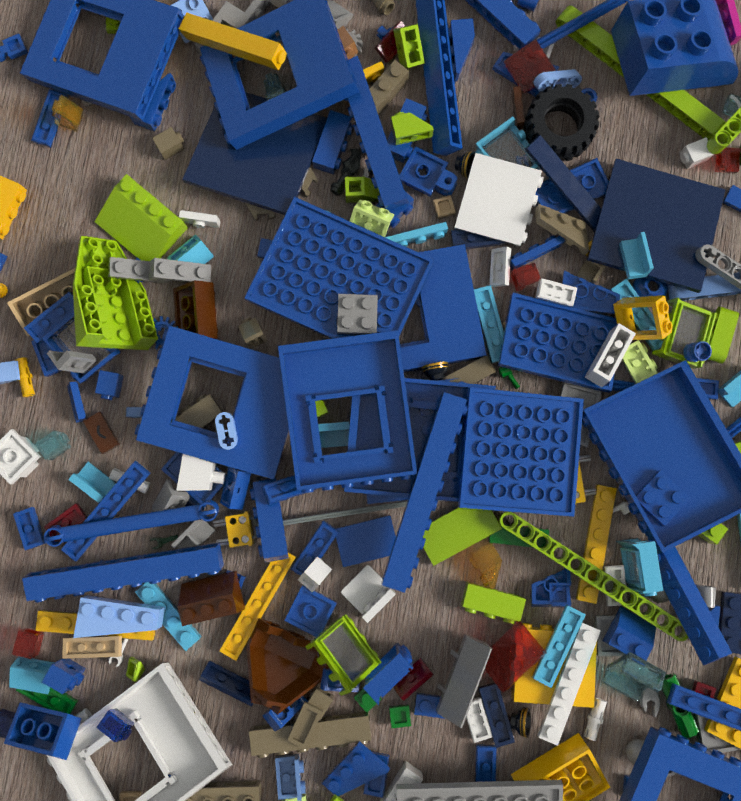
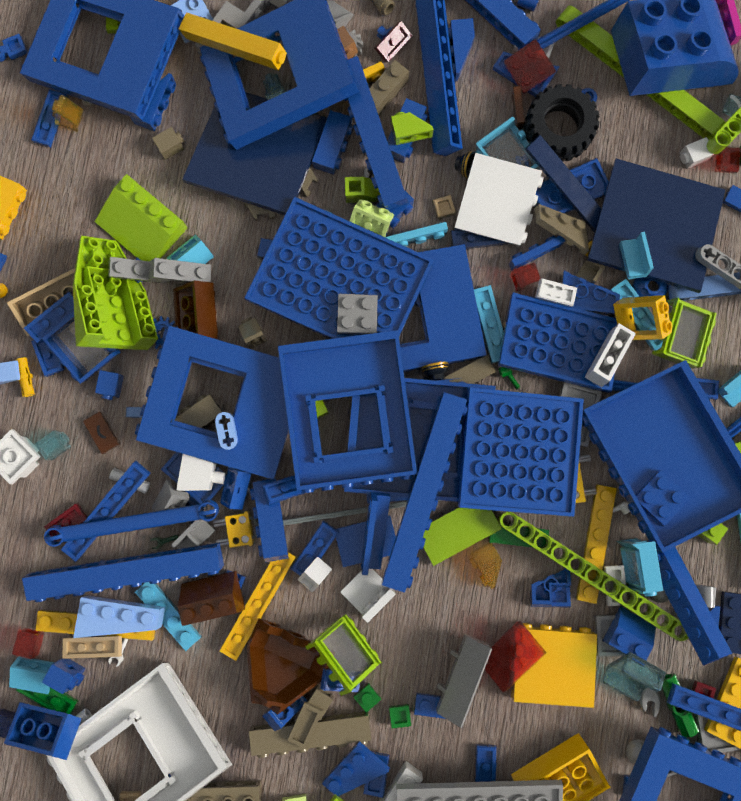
blue plate [13,507,46,551] -> none
light grey panel [47,350,96,373] -> none
blue tile [67,381,86,423] -> none
medium azure panel [68,462,116,503] -> none
clear blue brick [96,708,134,742] -> none
lime slope [126,657,146,682] -> none
white plate [179,210,220,228] -> none
dark blue plate [199,661,254,707] -> none
medium blue bracket [275,754,306,801] -> none
blue plate [284,585,337,637] -> none
medium azure panel [318,421,350,448] -> none
pearl dark grey piece [330,147,363,196] -> none
blue window [363,643,413,705] -> none
lime brick [393,24,425,68] -> none
dark red plate [393,658,434,701] -> none
blue plate [399,146,458,197] -> none
lime brick [461,581,526,624] -> none
white plate [466,697,493,743] -> none
dark blue plate [478,682,515,748] -> none
white plate [489,247,511,287] -> none
black piece [511,708,531,738] -> none
medium azure plate [532,605,586,688] -> none
light blue beam [534,69,582,92] -> none
white plate [537,623,601,746] -> none
white pin [583,697,607,741] -> none
yellowish green bracket [622,340,658,384] -> none
blue wheel [683,341,712,362] -> none
lime beam [708,306,739,364] -> none
none -> blue fence [361,492,391,575]

